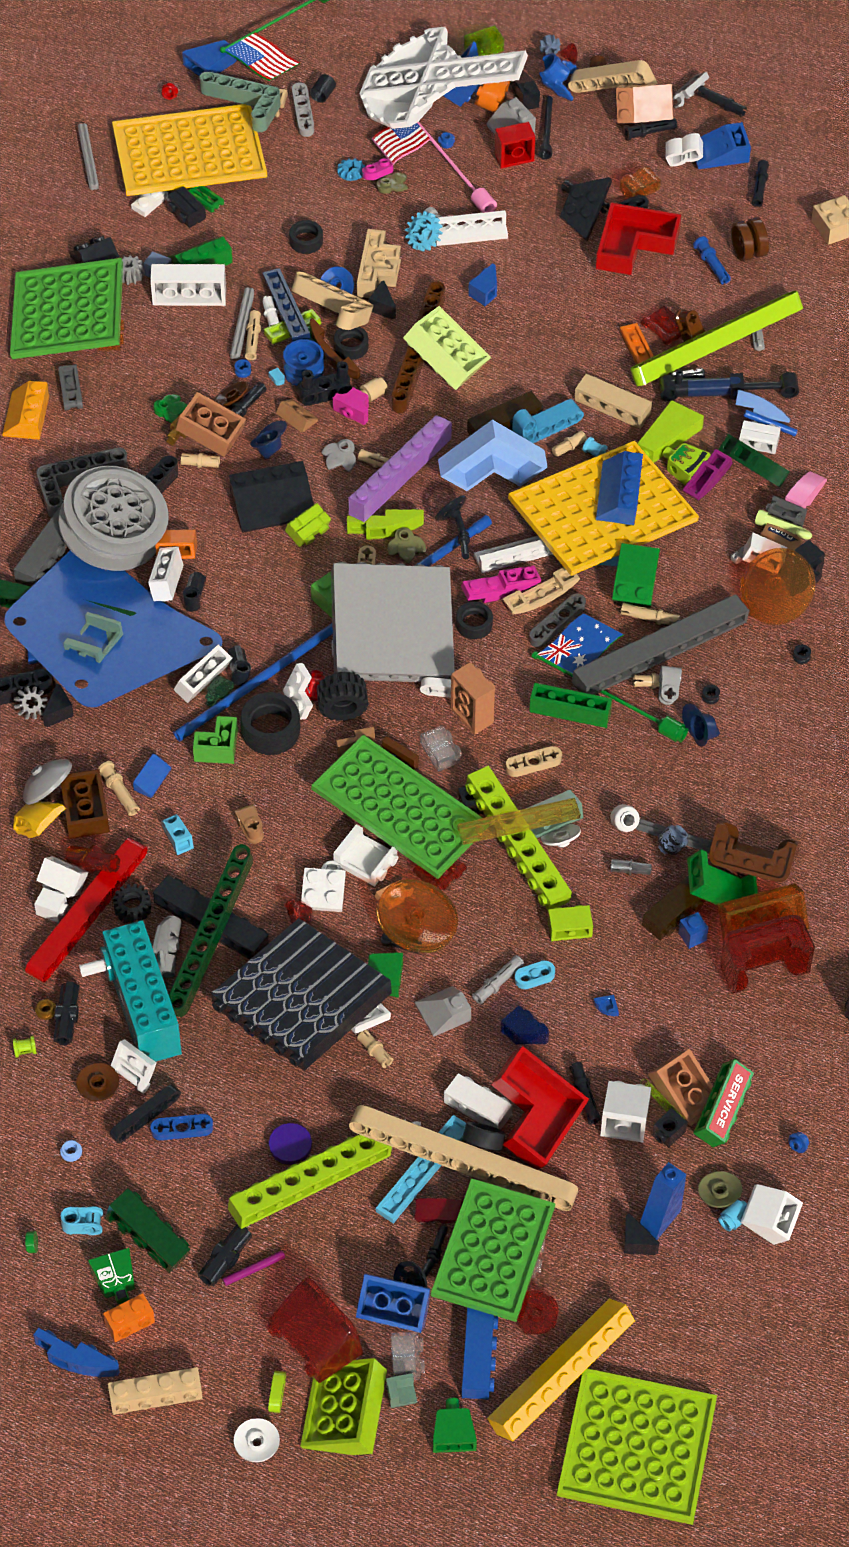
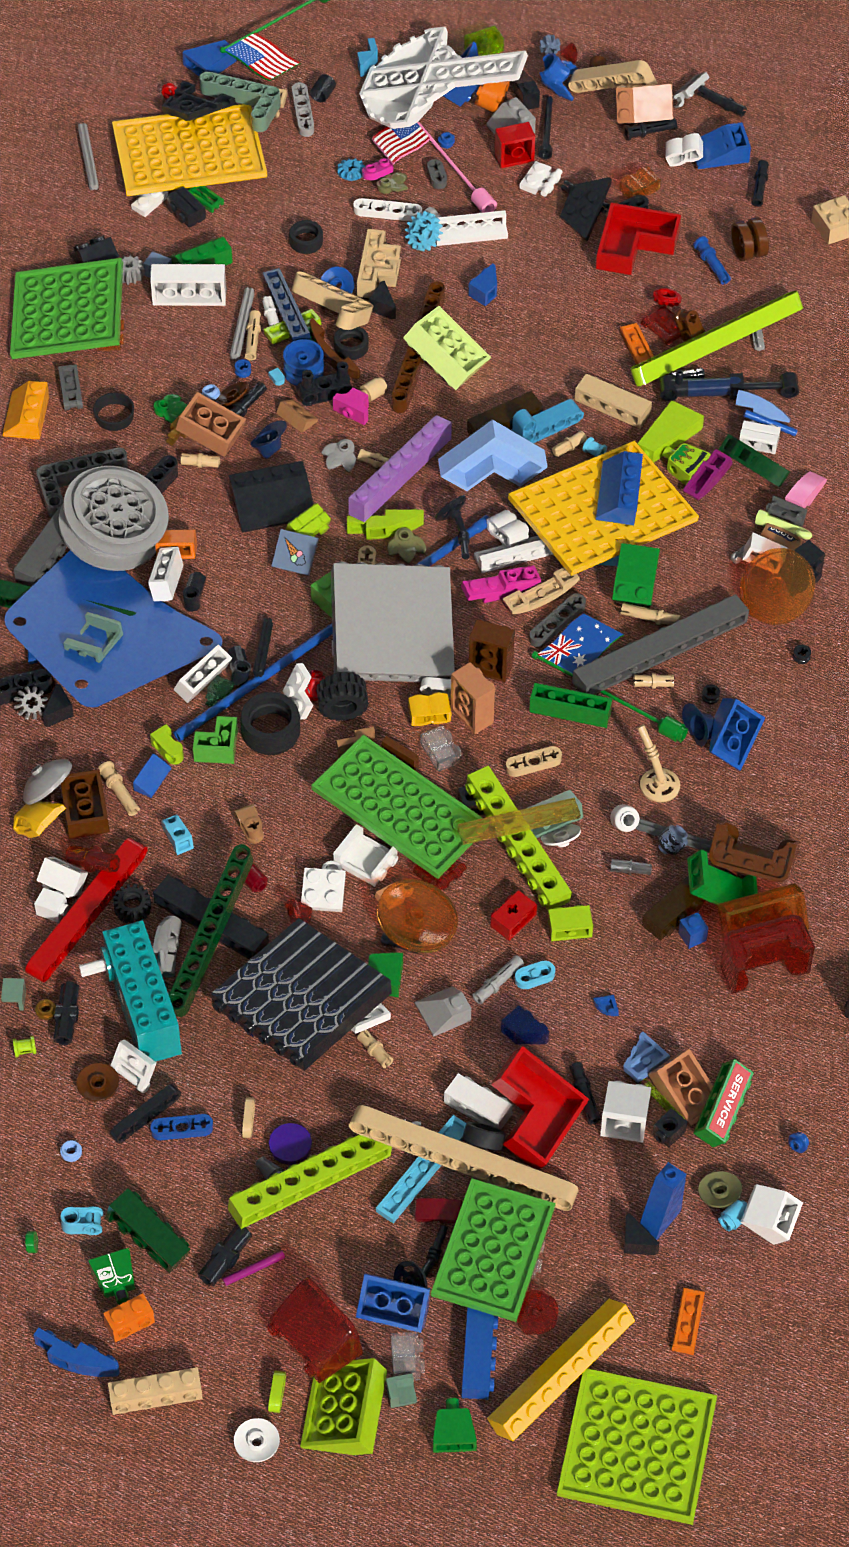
black tyre [456,601,493,640] -> none
light grey piece [658,666,682,705] -> none
none -> sand green panel [1,978,26,1010]
none -> black tyre [93,393,134,431]
none -> lime leg [150,724,184,765]
none -> black wing [162,81,236,121]
none -> light blue plate [202,384,220,401]
none -> dark red brick [238,864,268,892]
none -> tan tile [242,1097,255,1138]
none -> black axle [253,618,273,677]
none -> dark grey cone [256,1157,284,1180]
none -> sand blue tile [272,529,319,576]
none -> white beam [353,198,422,222]
none -> dark azure slope [357,38,378,77]
none -> yellow brick [408,692,451,726]
none -> dark grey beam [427,159,447,189]
none -> reddish brown brick [469,619,515,683]
none -> white brick [487,510,529,548]
none -> red brick [490,890,537,941]
none -> white plate [520,161,562,197]
none -> medium blue wing [623,1032,670,1083]
none -> tan dish [637,724,680,803]
none -> red gear [653,288,682,307]
none -> orange tile [672,1287,705,1355]
none -> blue slope [709,698,765,771]

